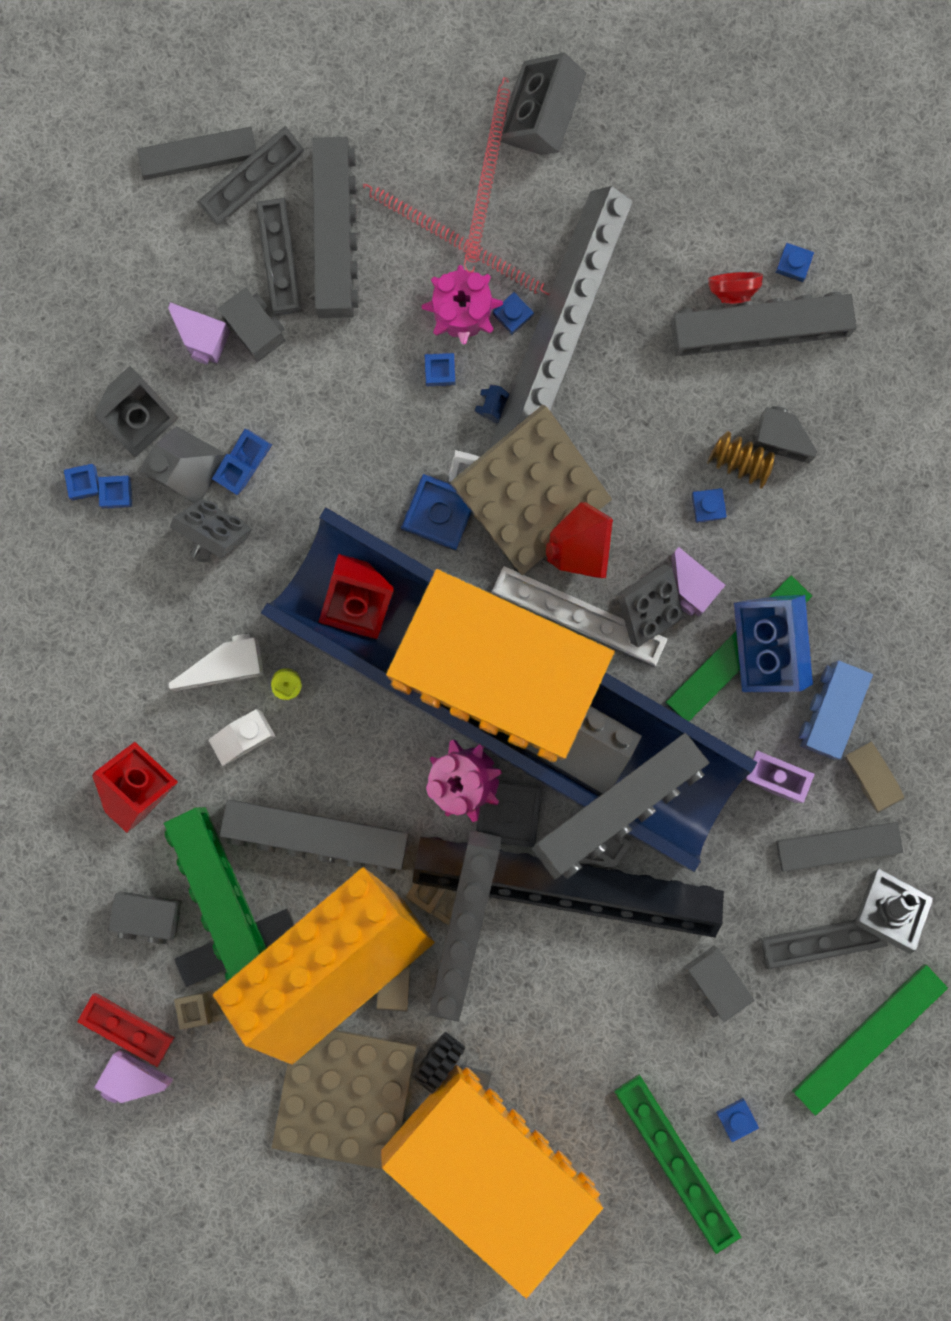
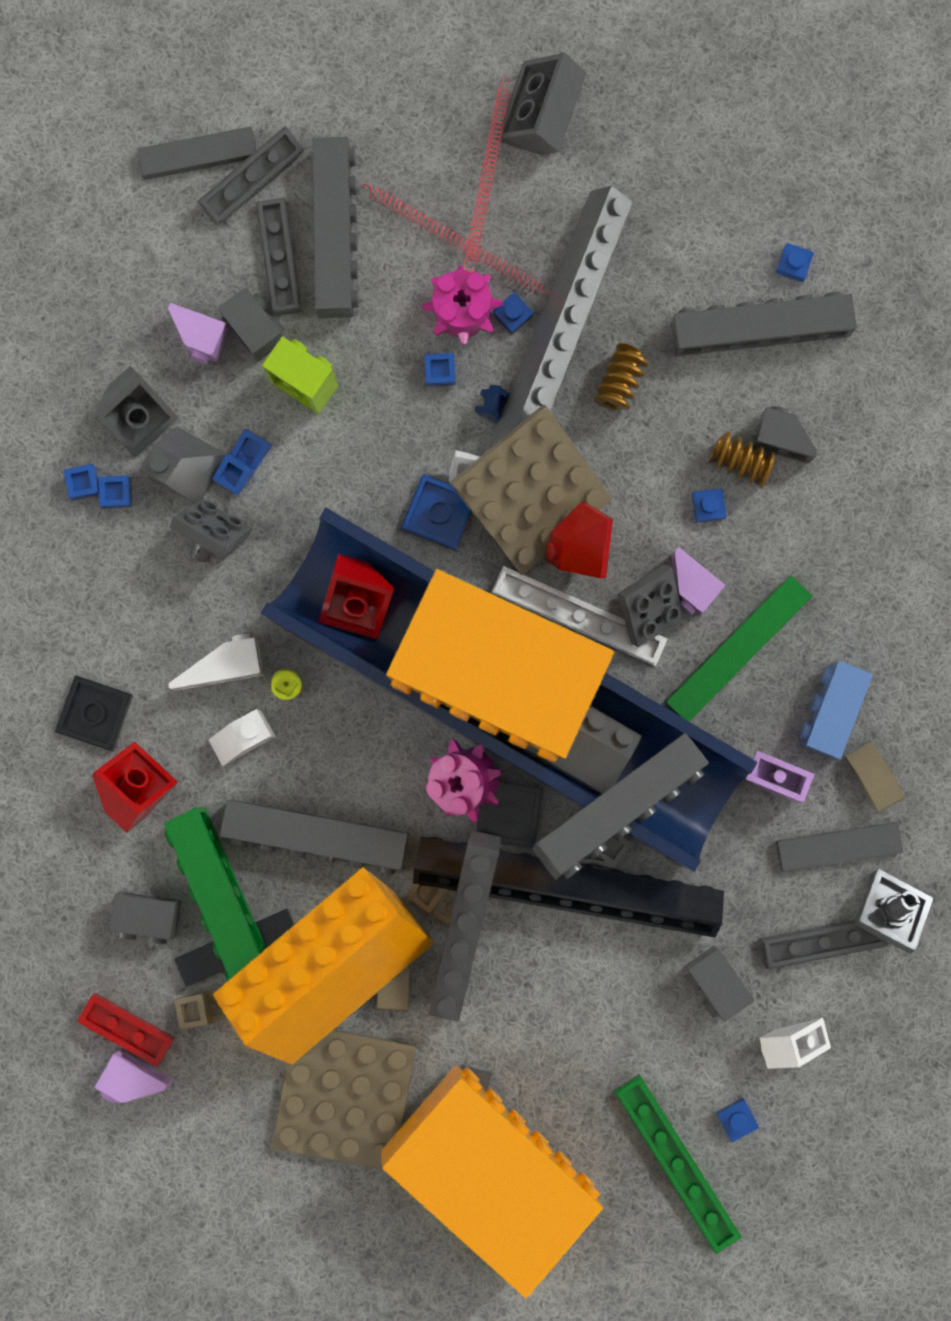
black tyre [412,1031,465,1094] -> none
red piece [708,272,763,304] -> none
blue slope [734,595,813,692] -> none
green tile [792,964,948,1116] -> none
none -> black tile [55,675,133,751]
none -> lime brick [262,336,338,415]
none -> pearl gold piece [594,343,649,410]
none -> white slope [759,1018,831,1069]

